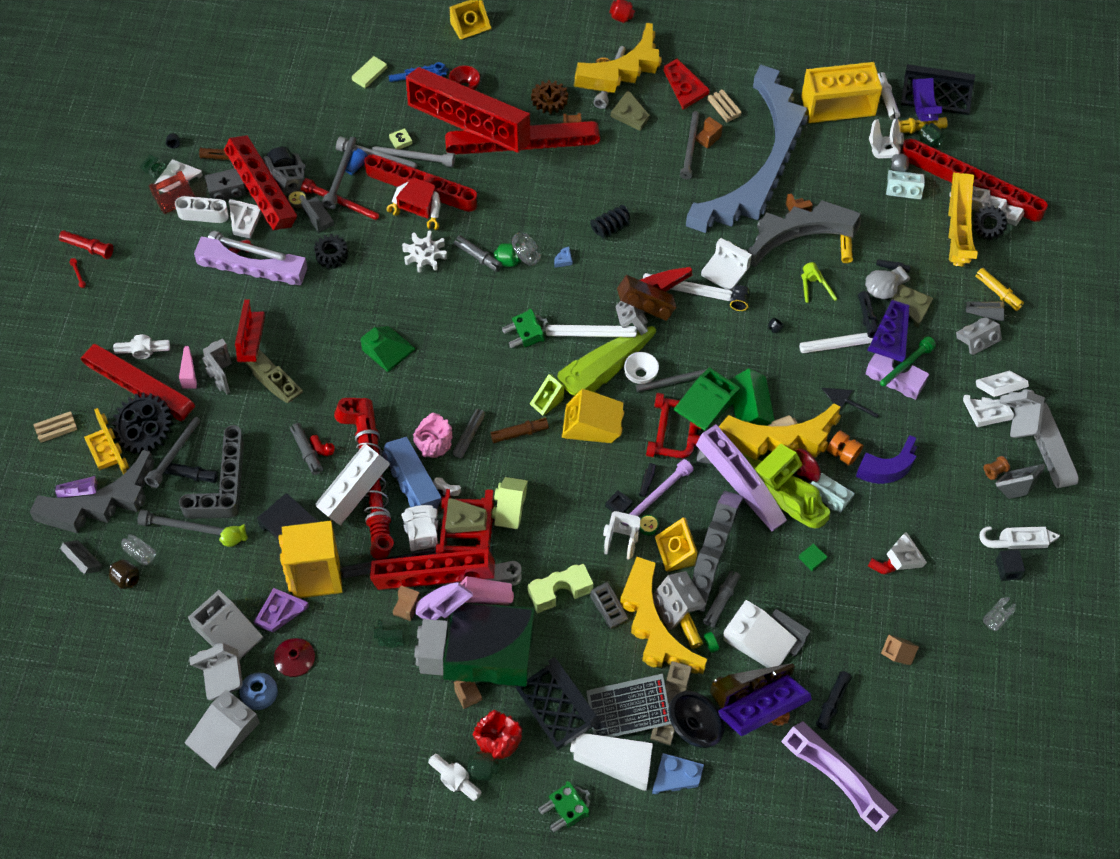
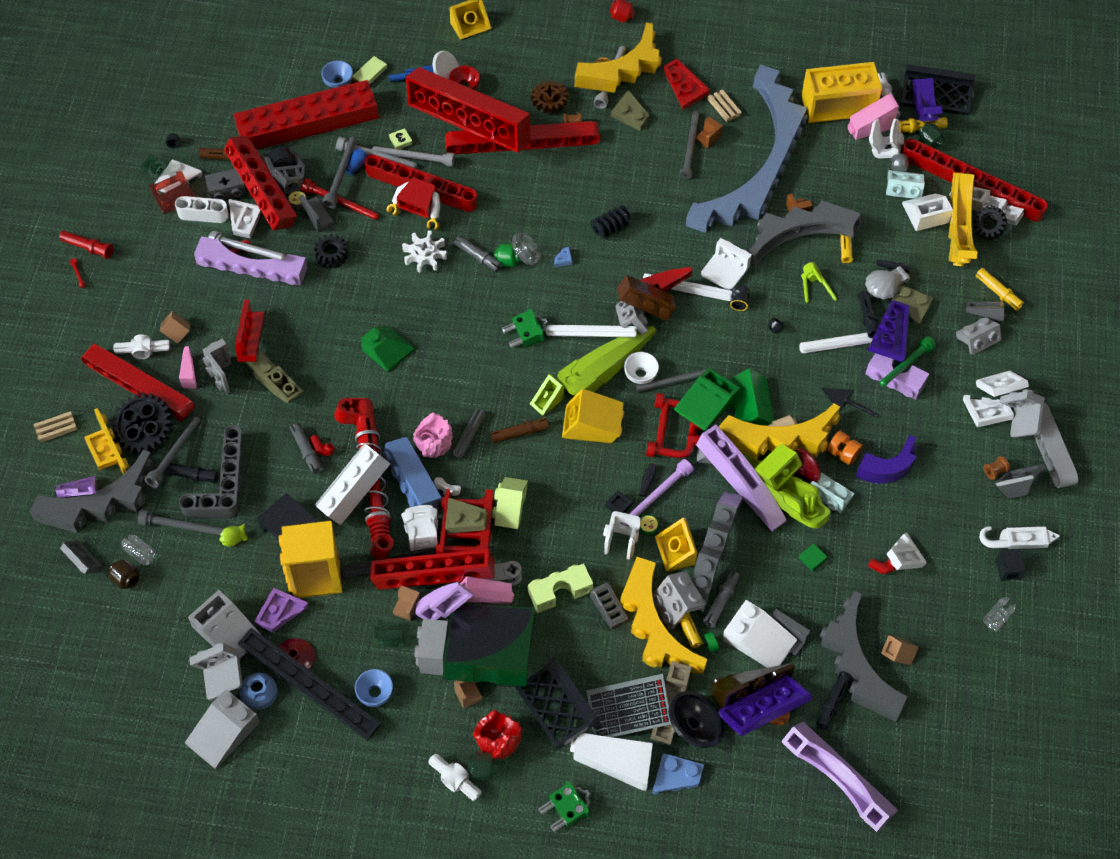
none -> medium nougat panel [160,311,190,343]
none -> red brick [233,80,379,150]
none -> black plate [238,628,381,742]
none -> medium blue piece [321,61,353,88]
none -> medium blue piece [355,669,393,707]
none -> white piece [433,51,459,79]
none -> dark grey arch [819,591,907,722]
none -> bright pink slope [848,94,899,140]
none -> white slope [902,193,953,231]

